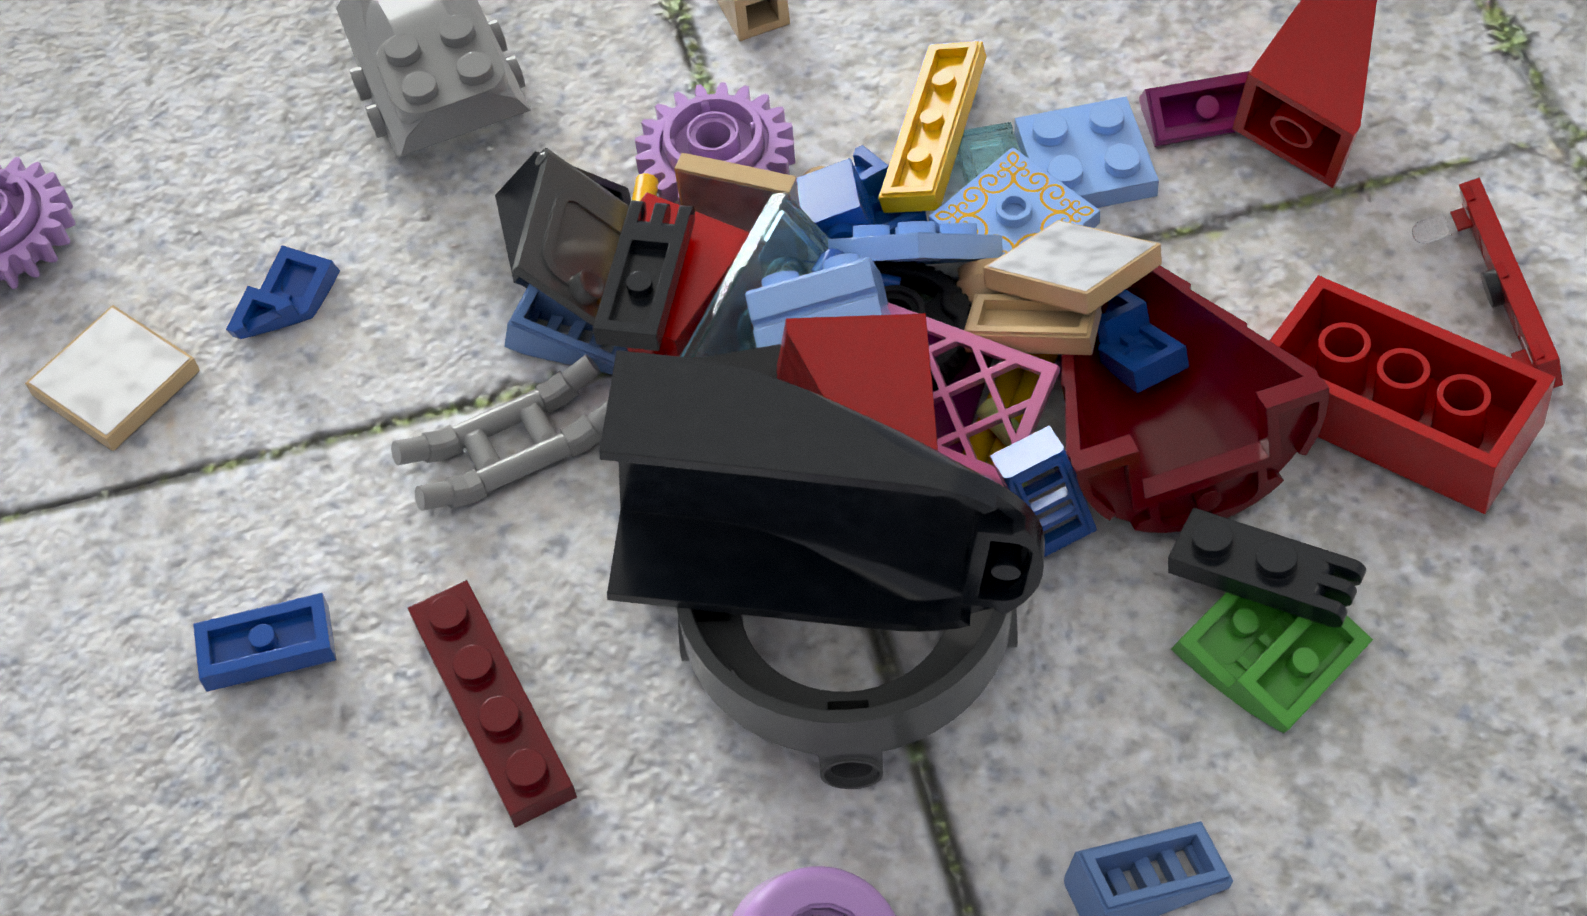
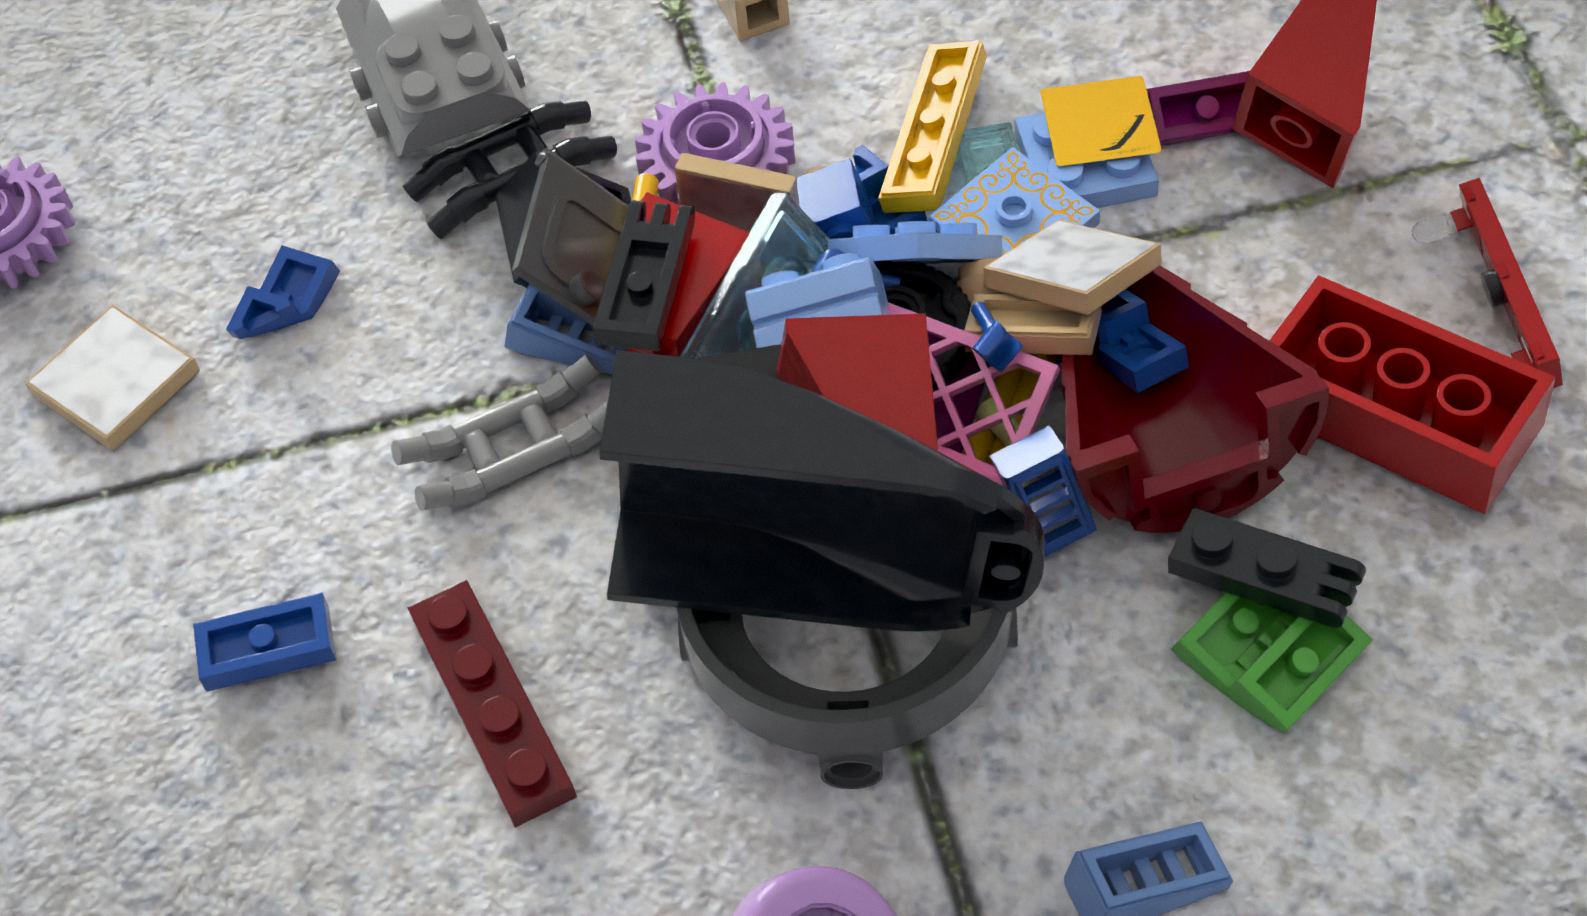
none -> black piece [402,101,617,239]
none -> blue hand [971,302,1023,373]
none -> yellow sticker [1040,76,1162,167]

